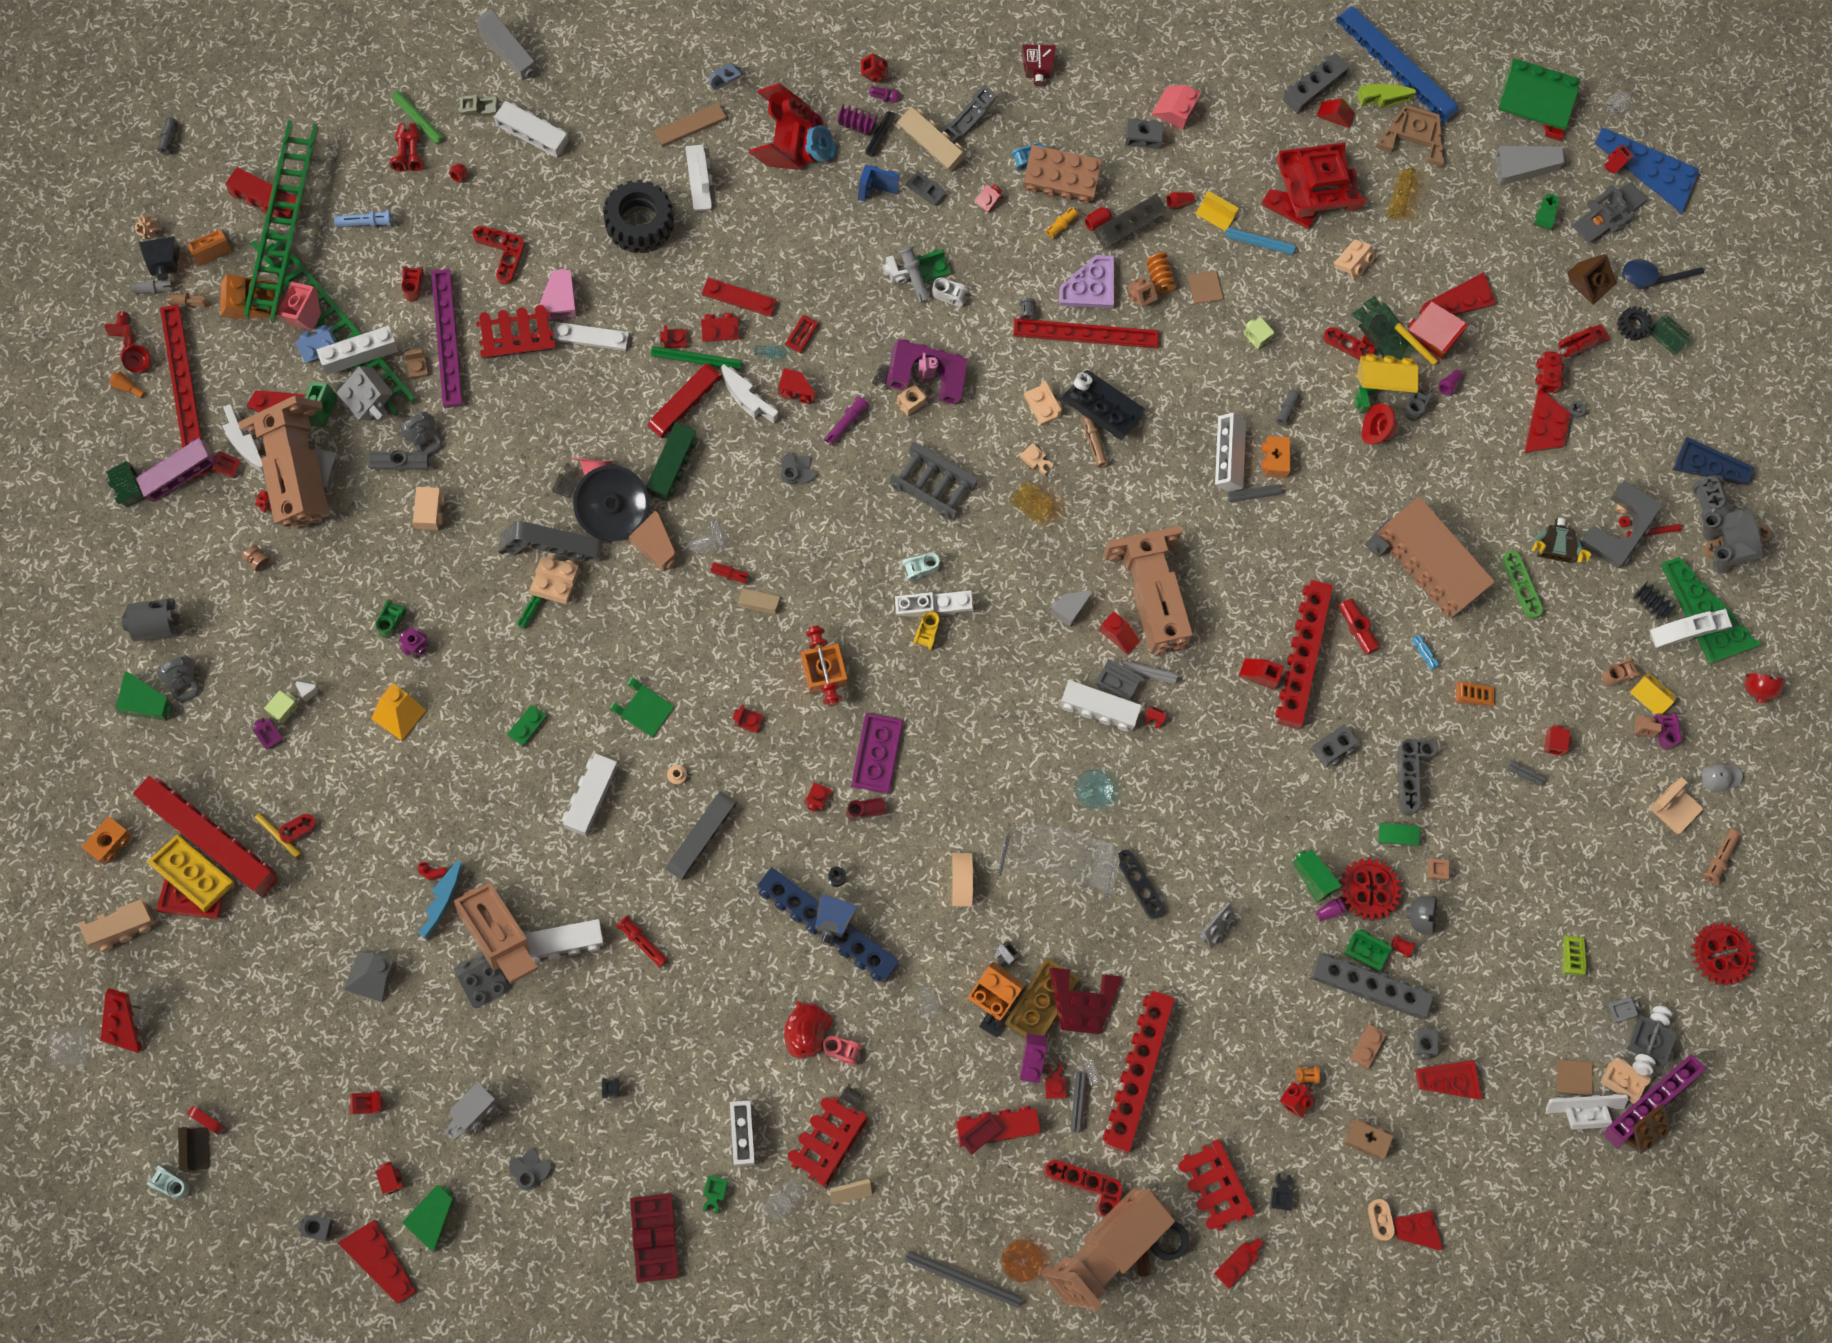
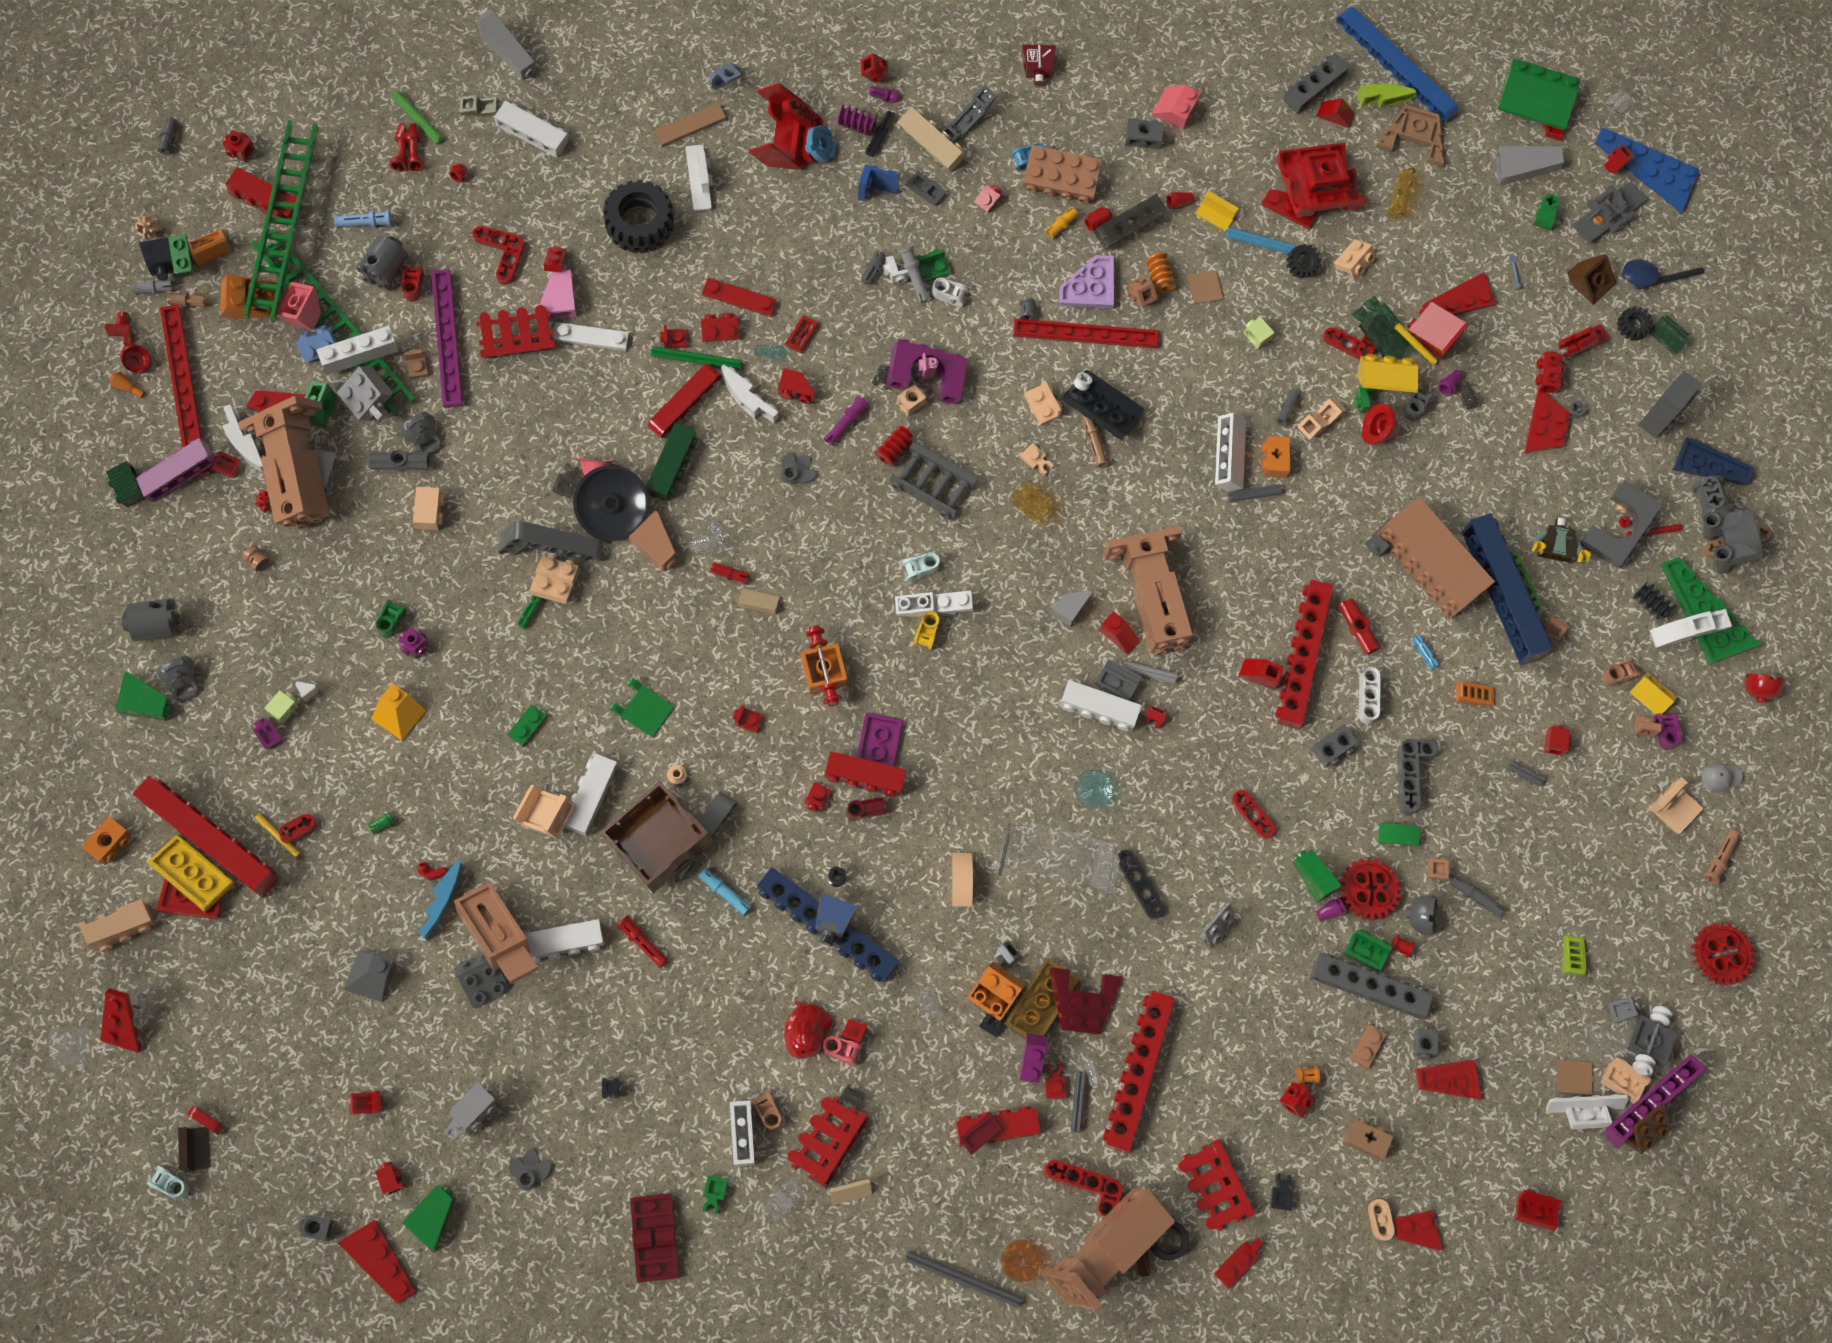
none -> green bracket [168,234,193,276]
none -> red brick [222,130,255,162]
none -> dark grey cylinder [356,235,409,290]
none -> green pin [368,813,395,835]
none -> light nougat panel [513,784,576,839]
none -> red plate [543,246,567,272]
none -> reddish brown tile [600,781,714,894]
none -> medium azure pin [698,868,751,916]
none -> nougat piece [750,1090,782,1132]
none -> red brick [824,751,906,797]
none -> red panel [841,1019,868,1044]
none -> dark grey axle [861,250,886,284]
none -> red piece [875,425,913,467]
none -> red beam [1232,790,1275,839]
none -> black tyre [1286,244,1322,278]
none -> light nougat brick [1297,397,1346,440]
none -> white beam [1359,667,1380,724]
none -> dark grey pin [1449,874,1506,918]
none -> clear smoke cone [1459,381,1480,409]
none -> dark blue brick [1461,513,1552,666]
none -> sand blue hinge [1510,256,1522,290]
none -> red bracket [1515,1189,1562,1231]
none -> nougat tile [1544,616,1568,641]
none -> dark grey brick [1638,371,1702,438]

